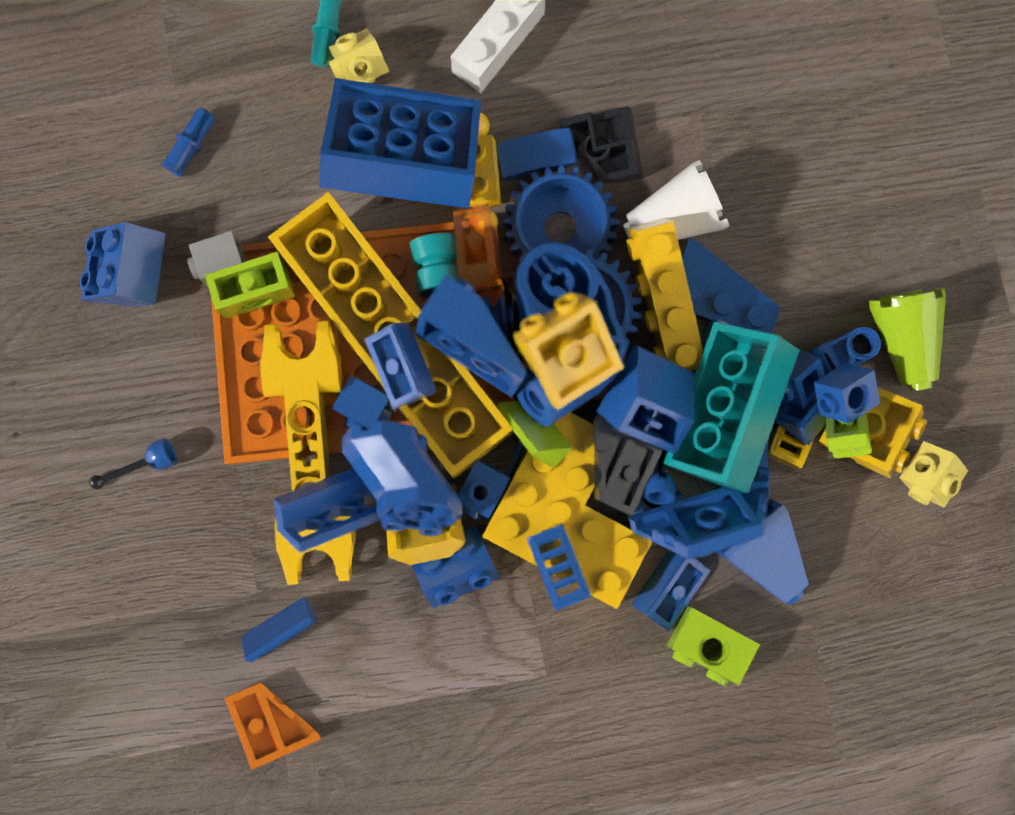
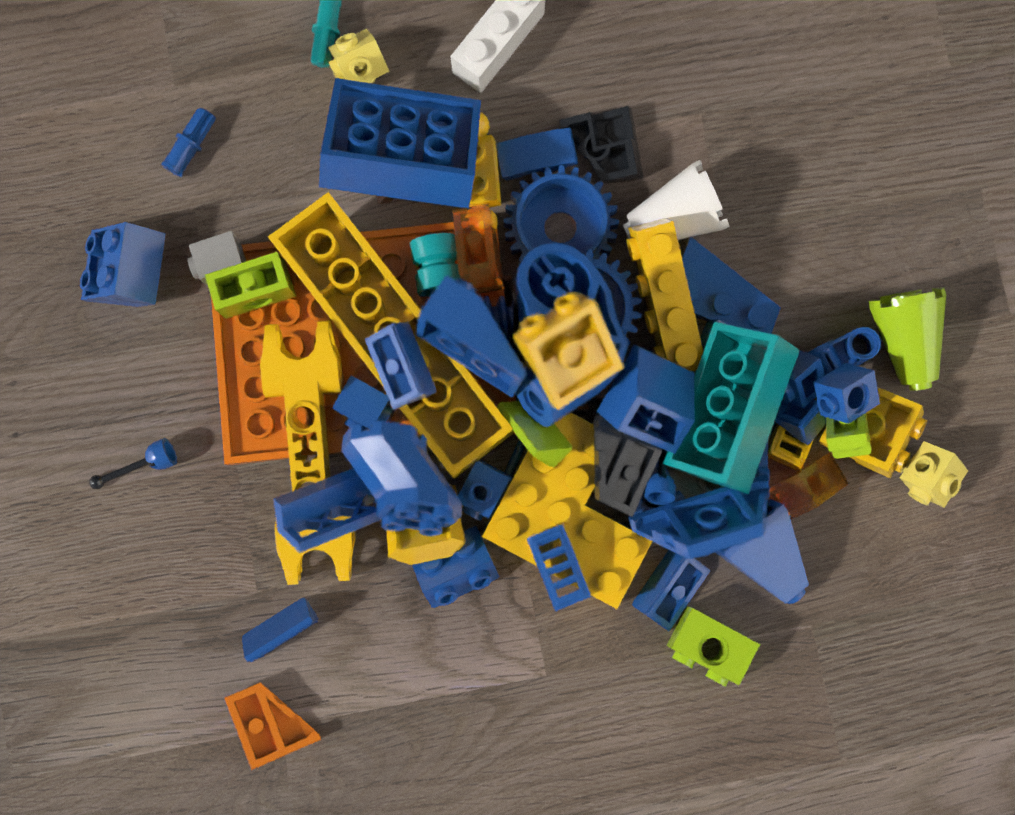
none -> clear orange slope [769,452,849,520]

